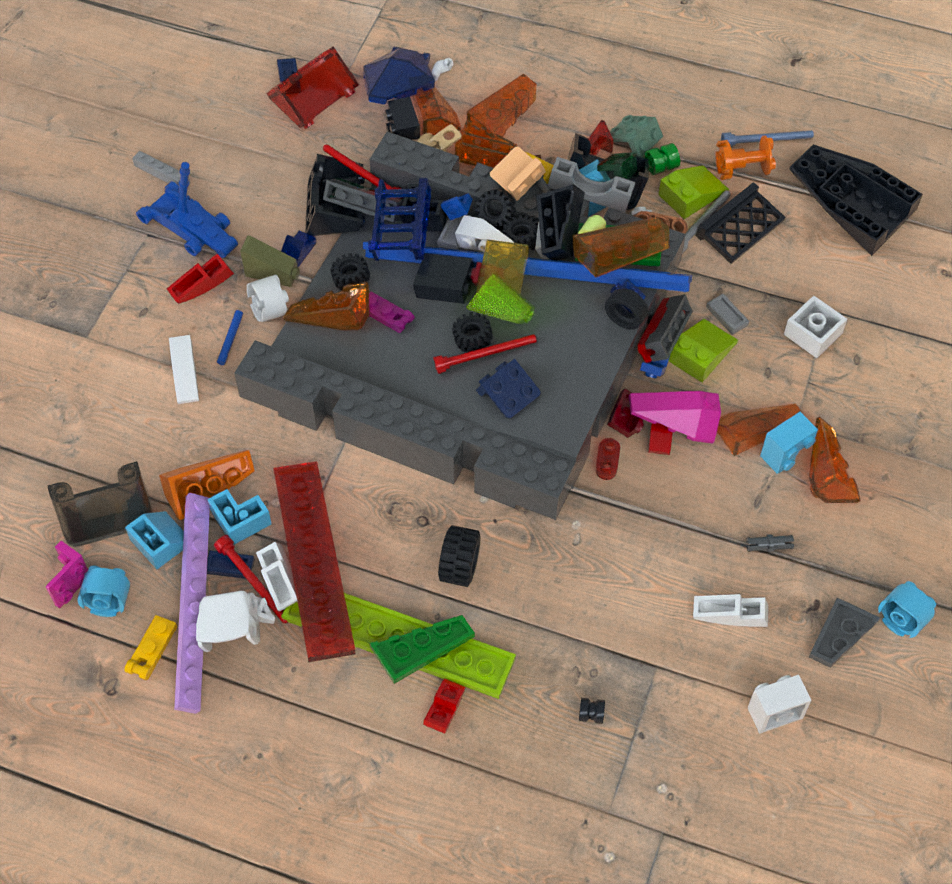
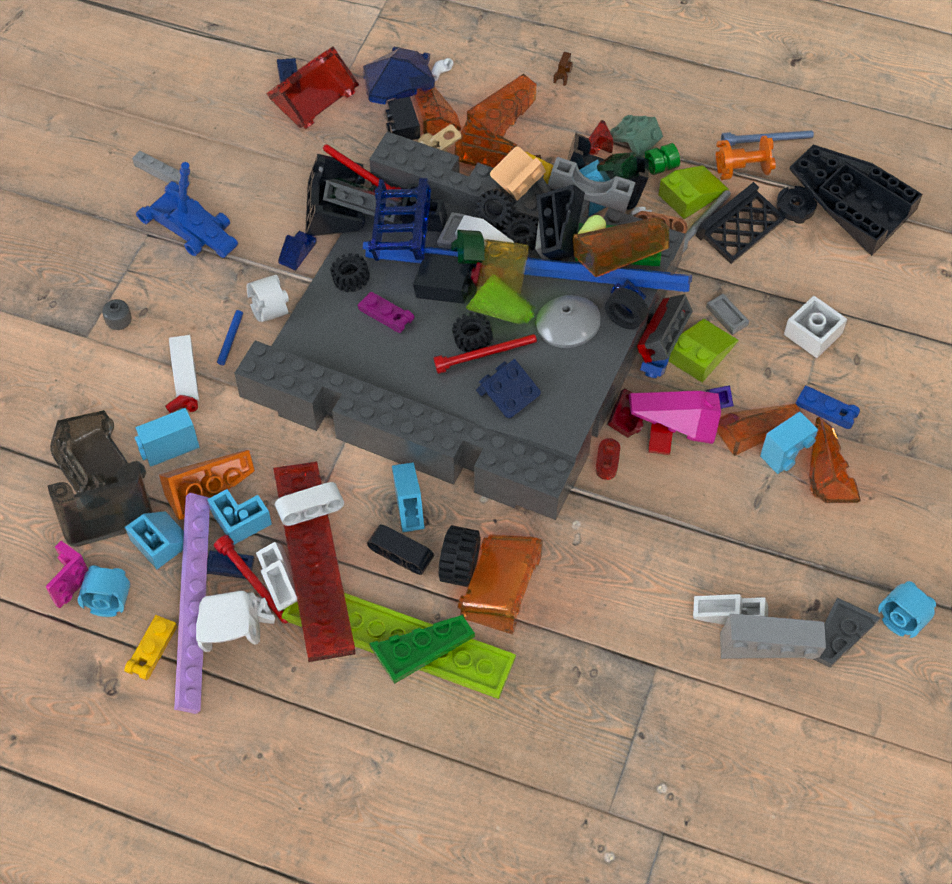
red slope [167,253,234,304] -> none
olive slope [240,236,300,287] -> none
clear orange wedge [283,282,370,331] -> none
red slope [423,679,466,734] -> none
blue bracket [441,193,473,220] -> none
black wheel [579,697,605,724] -> none
dark grey pin [746,534,794,552] -> none
white brick [748,675,811,734] -> none
none -> clear smoke windscreen [50,410,147,509]
none -> dark grey head [102,299,132,330]
none -> medium azure brick [134,408,200,467]
none -> red arm [165,395,198,414]
none -> white beam [275,482,344,526]
none -> black beam [367,524,435,575]
none -> medium azure slope [392,462,425,532]
none -> dark green brick [451,230,485,264]
none -> clear orange windscreen [458,534,543,635]
none -> light grey dish [536,295,601,348]
none -> reddish brown plate [553,52,573,86]
none -> dark purple slope [706,385,734,409]
none -> light grey wedge [720,613,826,659]
none -> black plate [776,186,817,224]
none -> blue plate [795,385,860,429]

